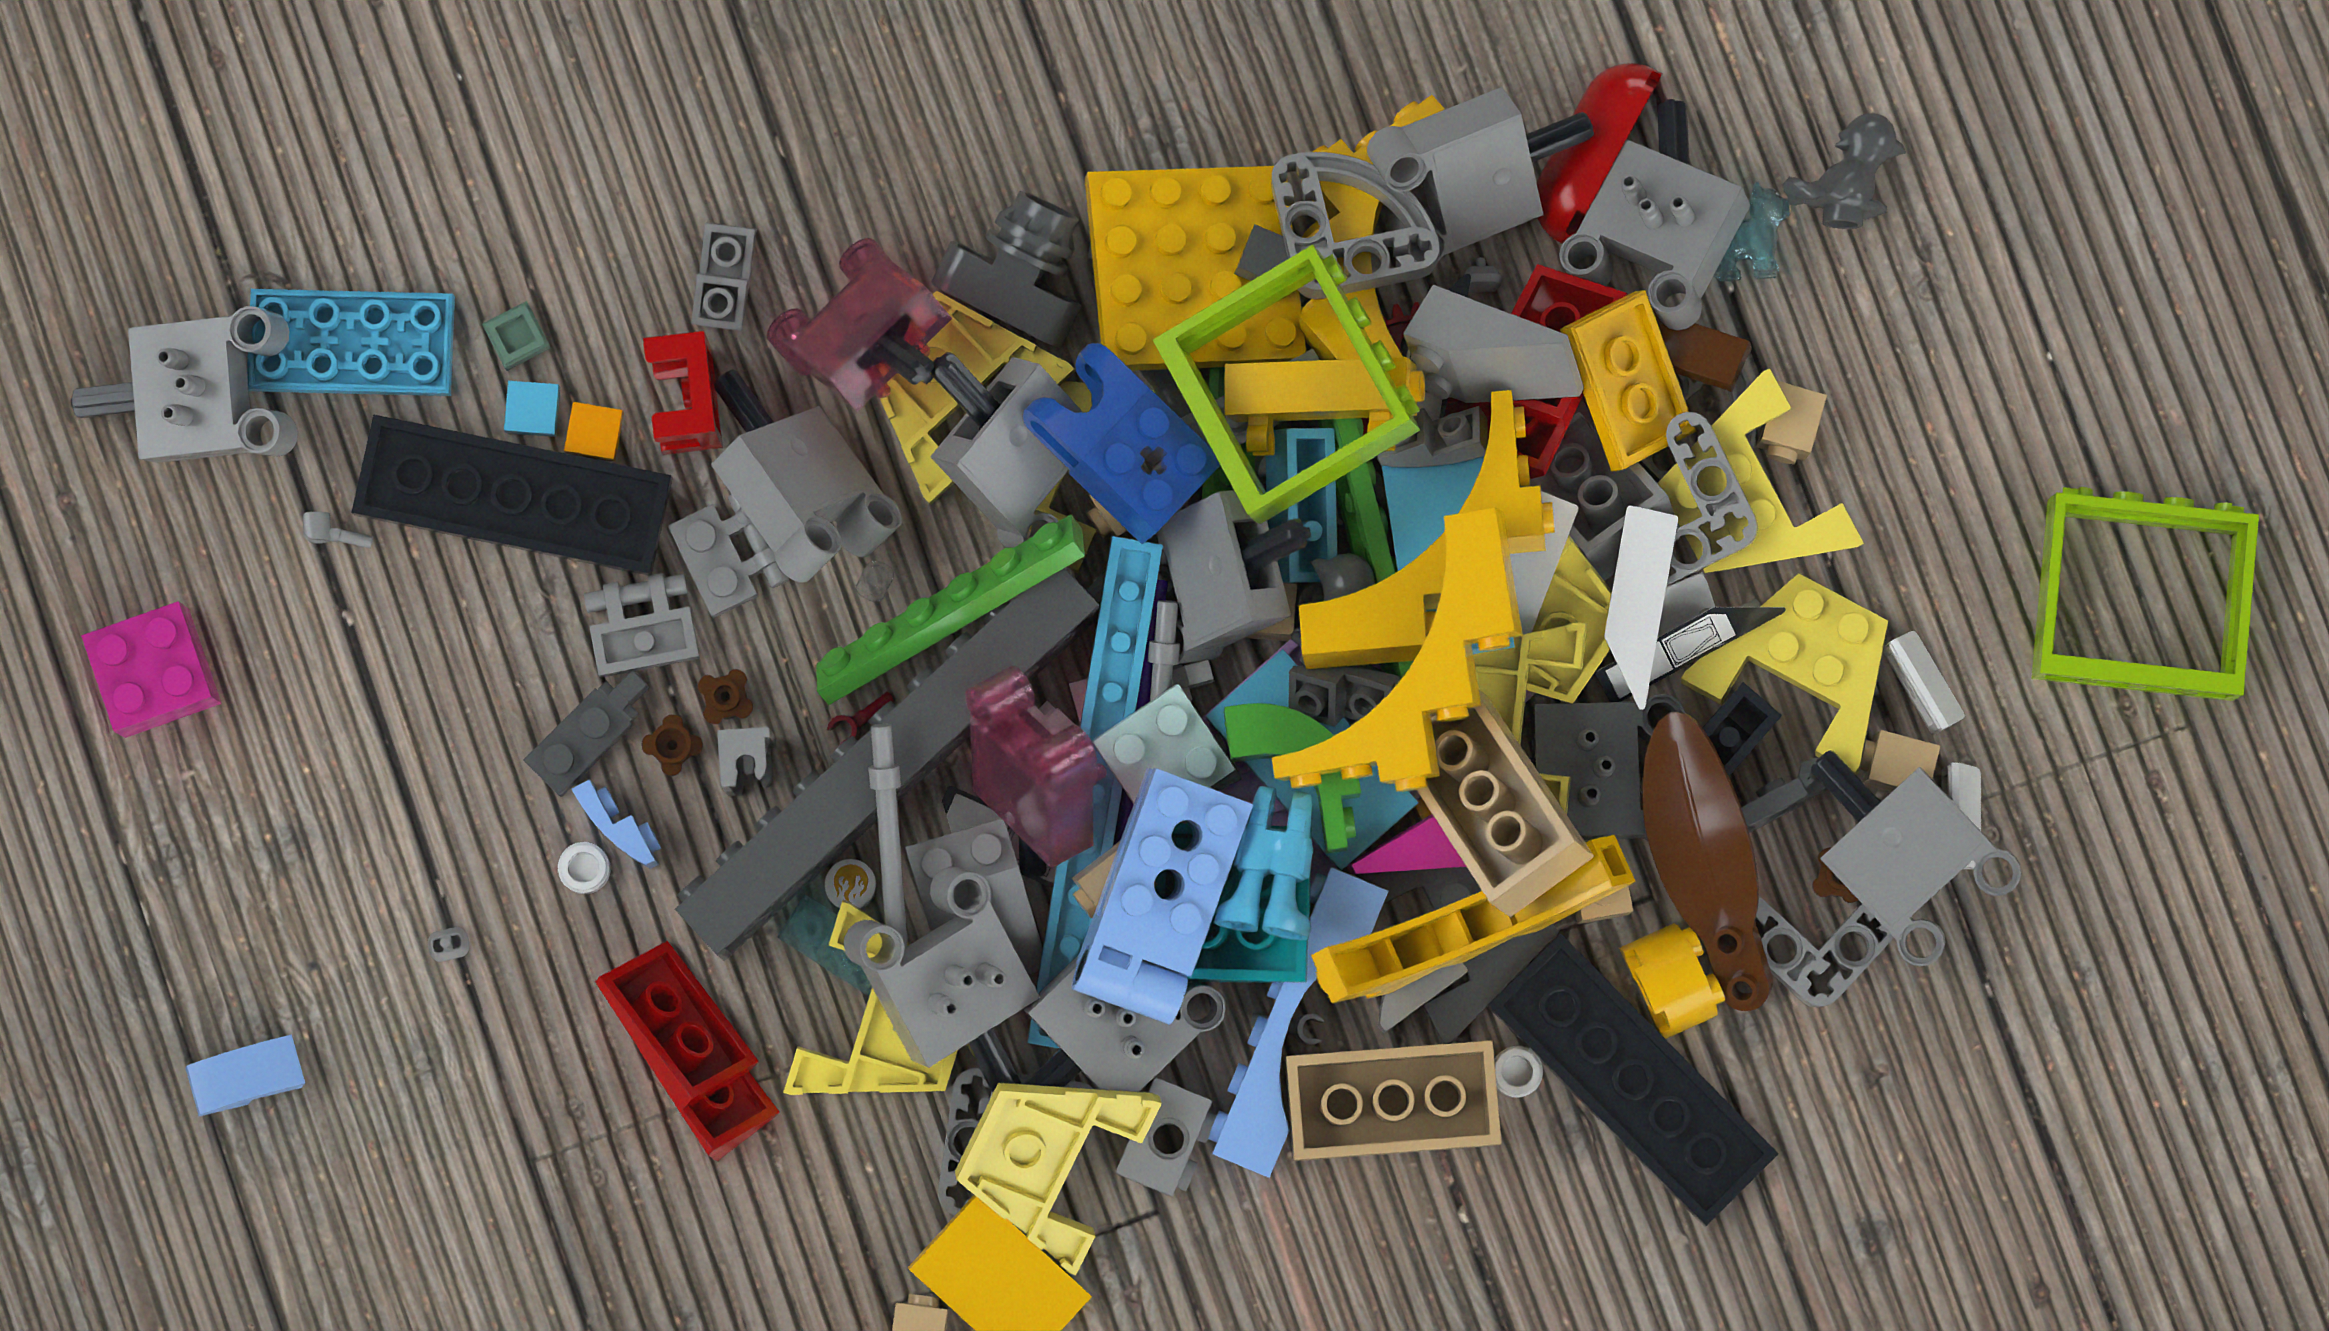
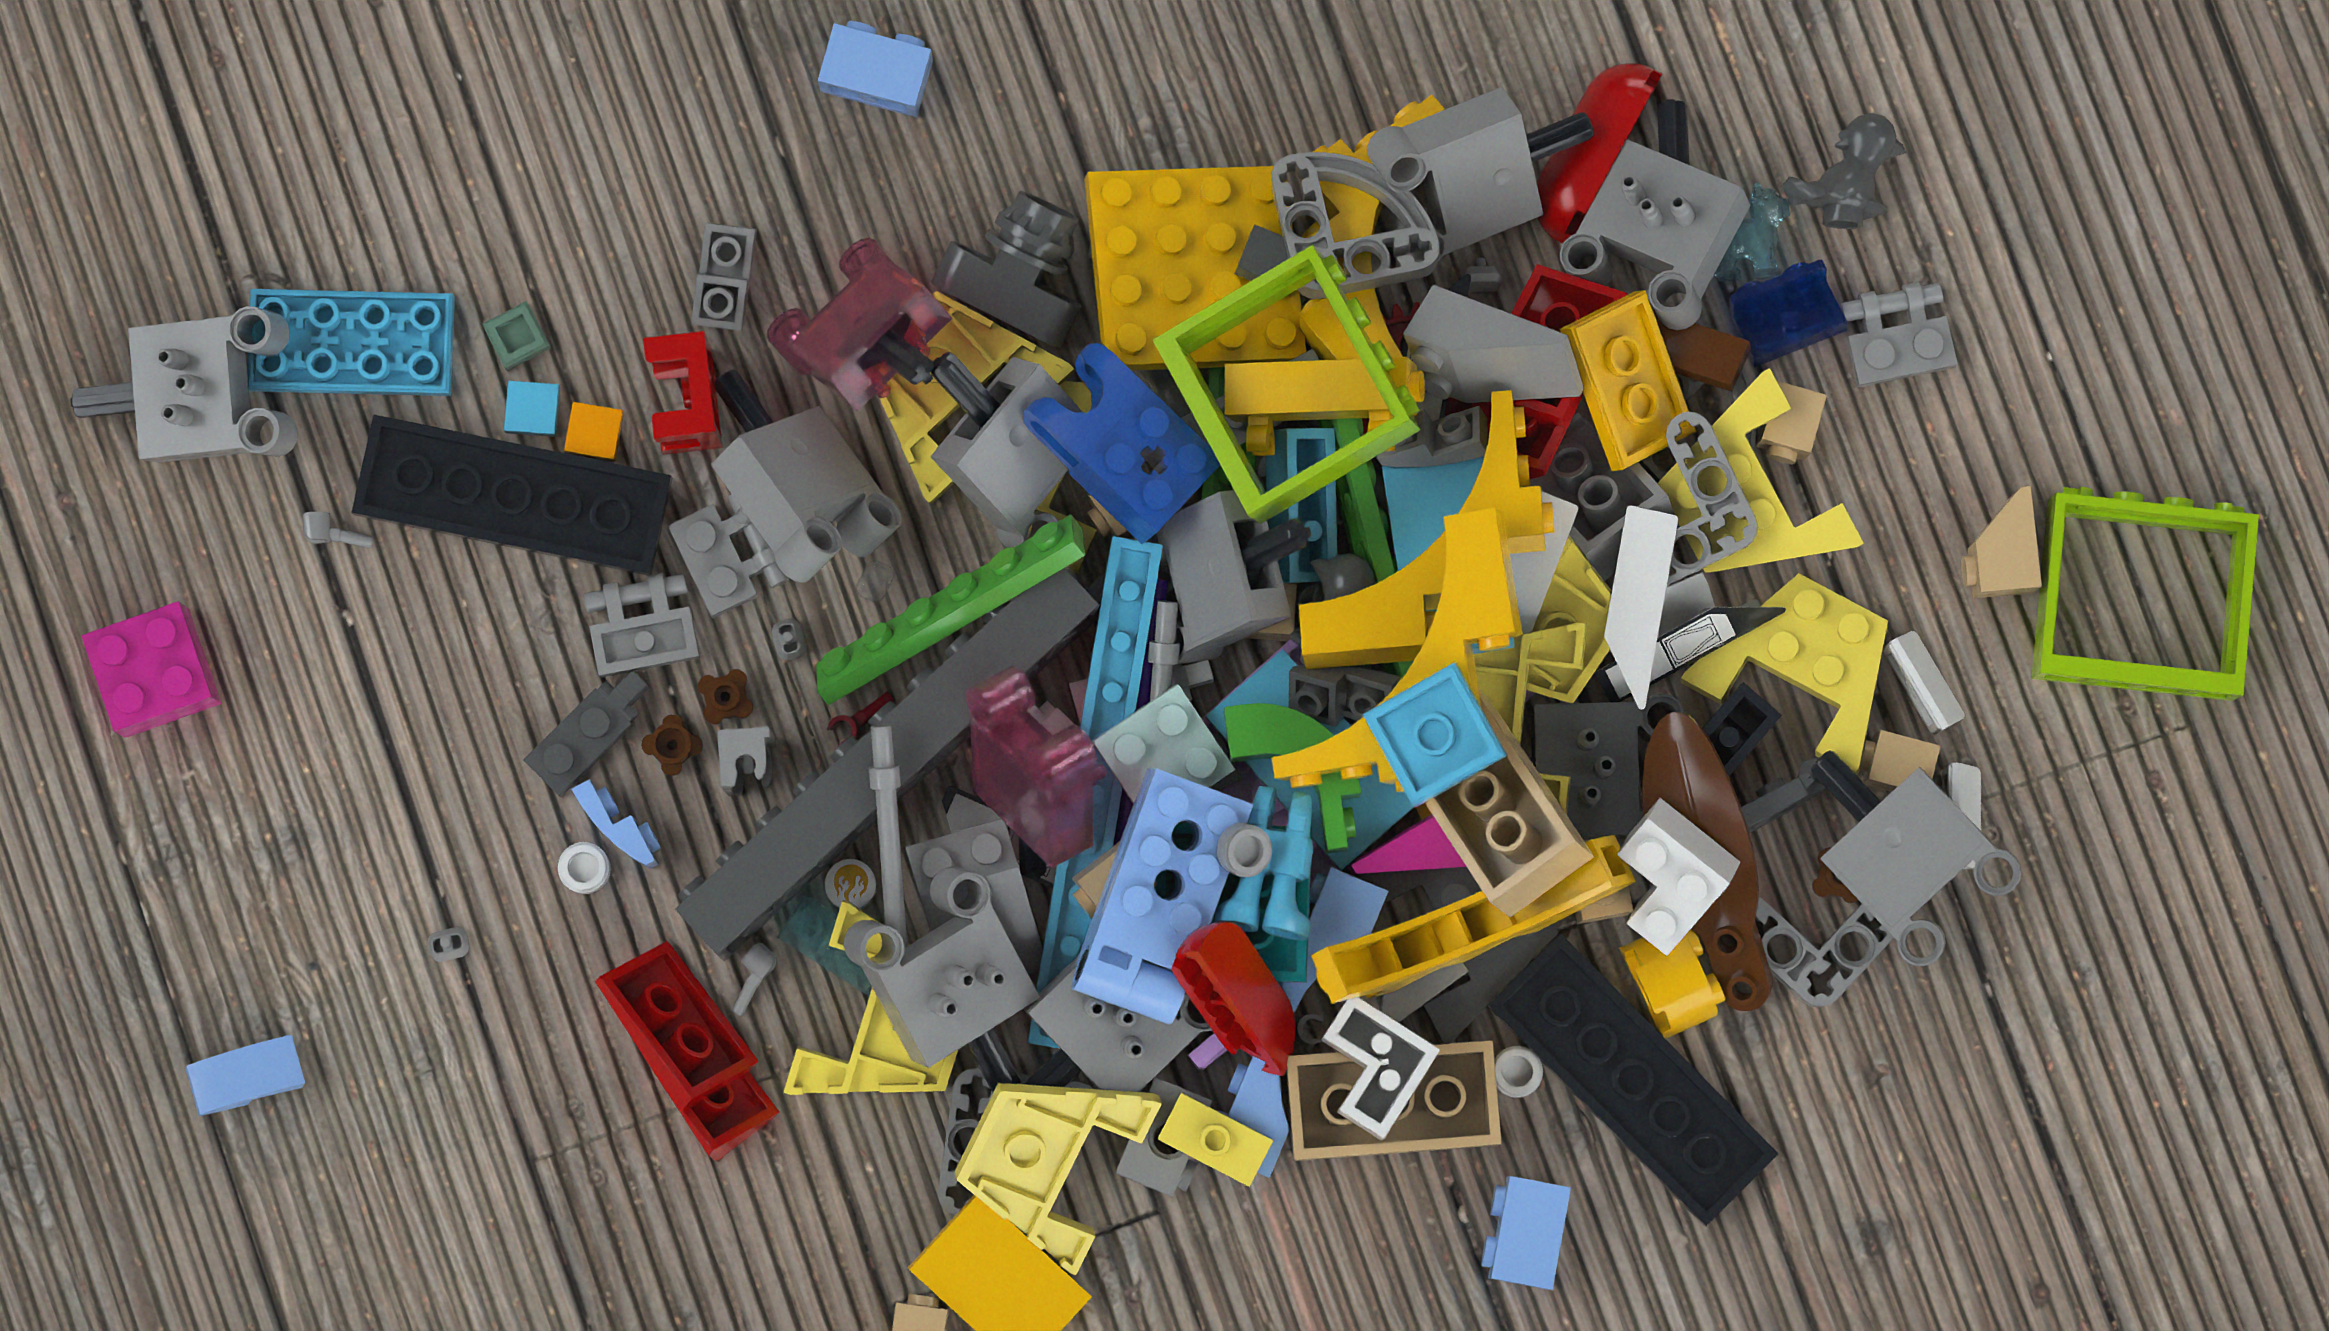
none -> light grey hand [731,943,777,1016]
none -> light grey rock [771,619,807,660]
none -> light blue brick [818,21,933,118]
none -> light yellow plate [1158,1092,1273,1187]
none -> red brick [1172,922,1295,1076]
none -> lavender tile [1188,1033,1227,1071]
none -> light grey tile [1217,823,1272,877]
none -> white brick [1321,997,1440,1140]
none -> medium azure tile [1363,663,1507,807]
none -> light blue brick [1481,1176,1571,1290]
none -> white brick [1617,798,1741,956]
none -> clear blue bracket [1729,259,1847,368]
none -> light grey plate [1840,282,1958,388]
none -> tan slope [1961,486,2042,599]

